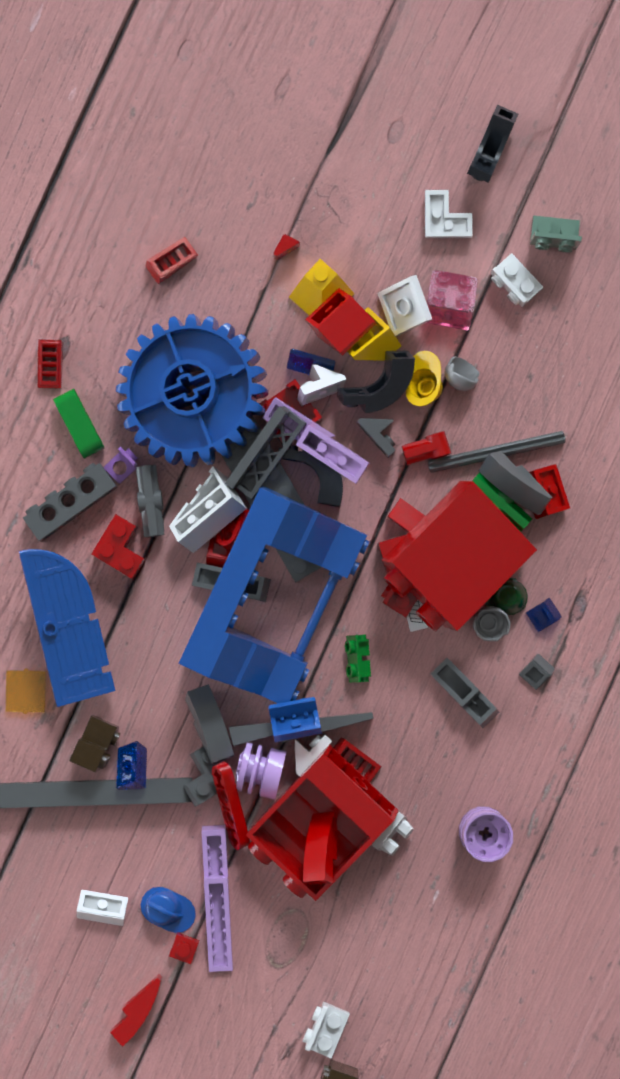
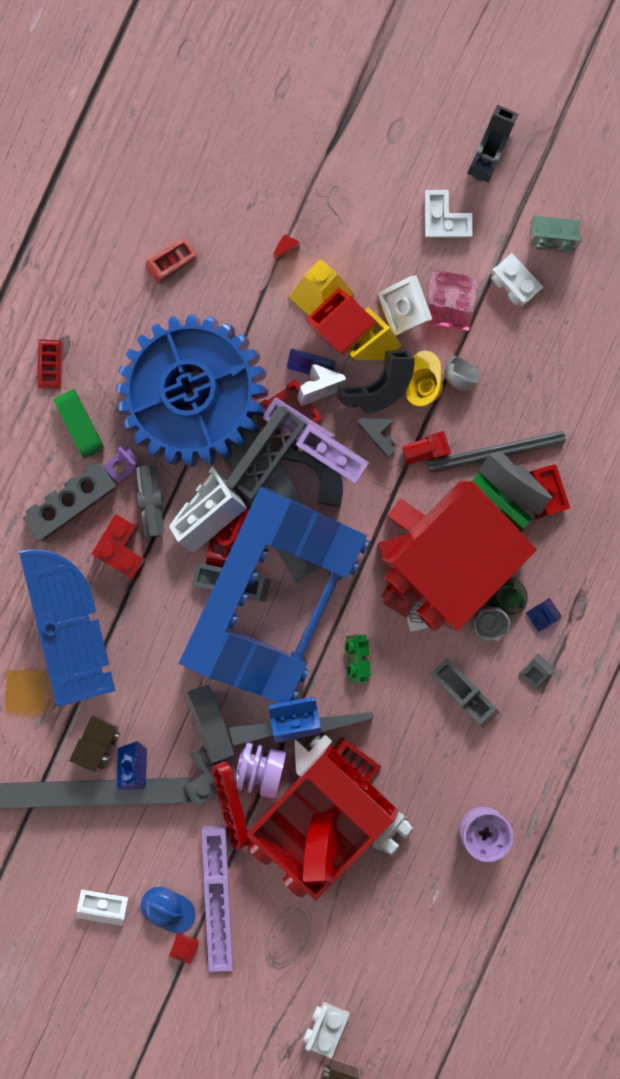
red slope [110,974,162,1047] -> none

